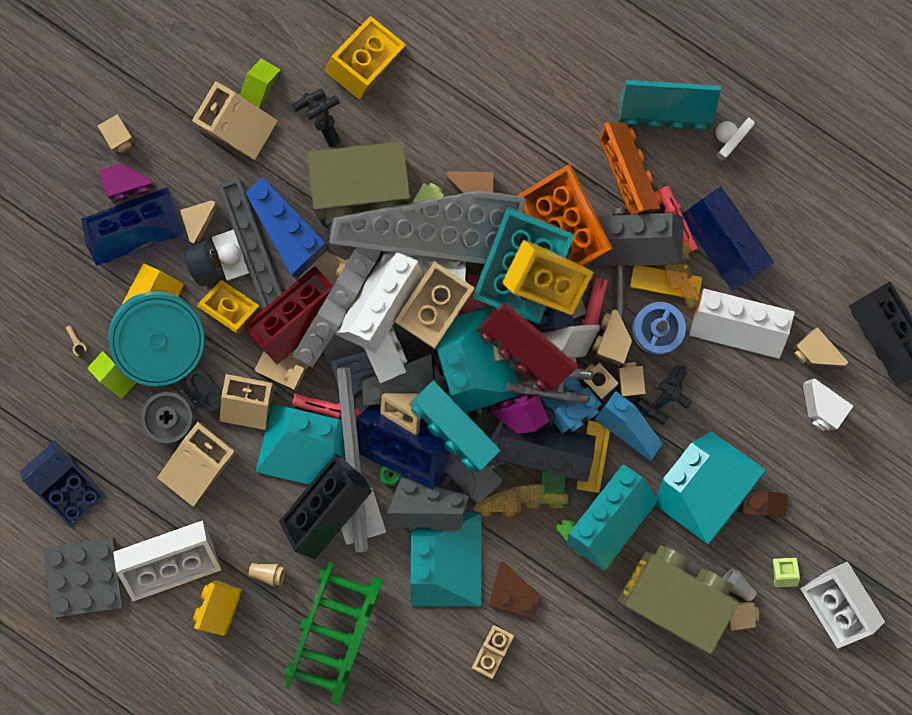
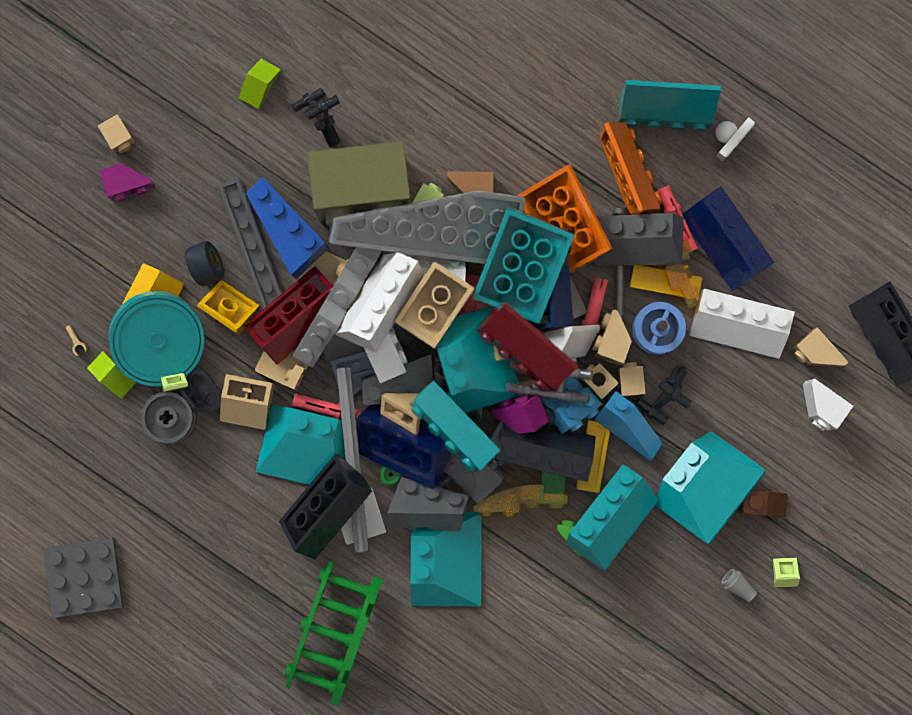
dark blue slope [20,440,106,527] -> none
clear blue slope [81,187,184,266] -> none
white slope [114,521,221,601] -> none
tan slope [157,422,237,507] -> none
tan slope [180,200,218,245] -> none
tan slope [192,81,278,160] -> none
yellow slope [193,580,243,636] -> none
white tile [212,230,249,281] -> none
tan cone [249,563,285,587] -> none
yellow slope [324,16,406,100] -> none
tan slope [471,625,514,680] -> none
reddish brown wing [488,561,540,618] -> none
yellow slope [502,240,593,315] -> none
olive brick [616,545,739,654] -> none
tan slope [726,602,759,630] -> none
white slope [800,561,885,649] -> none
none -> yellowish green slope [161,373,188,392]

